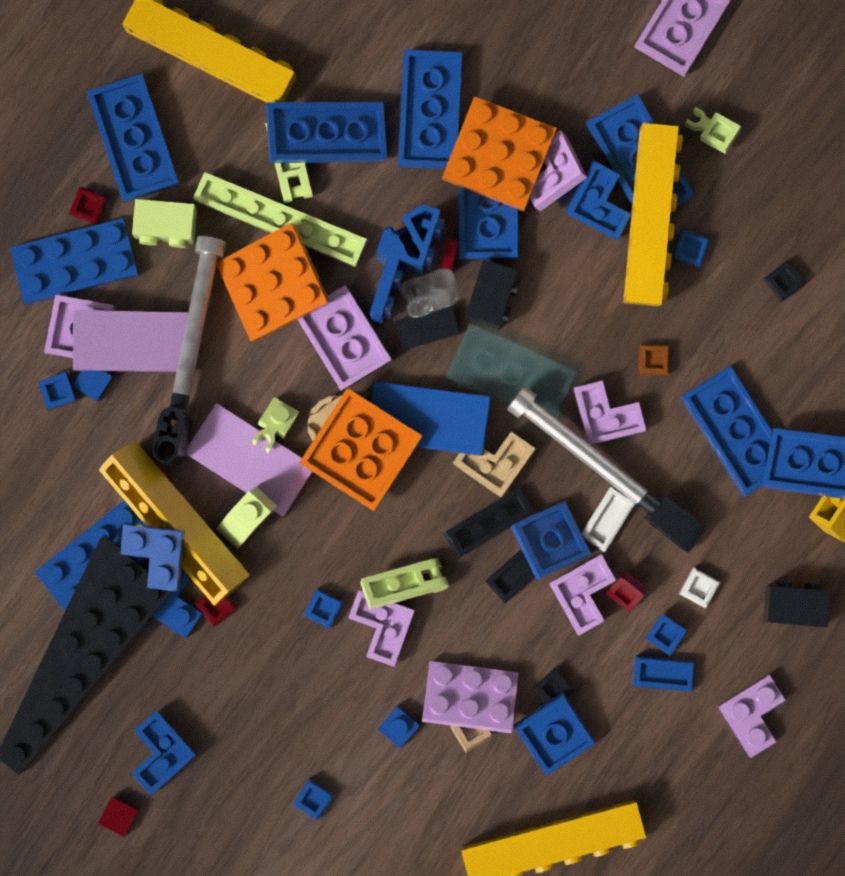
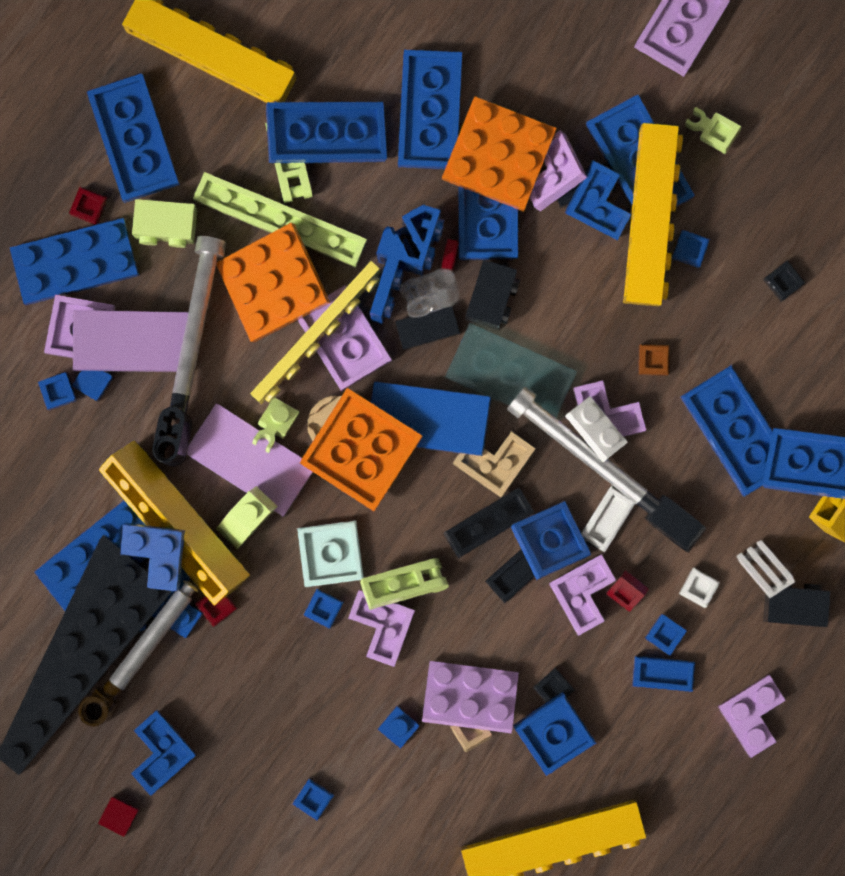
none -> flat silver piece [78,581,198,727]
none -> light yellow plate [250,261,381,404]
none -> light aqua tile [297,521,364,587]
none -> white plate [566,397,628,462]
none -> white tile [737,540,795,598]

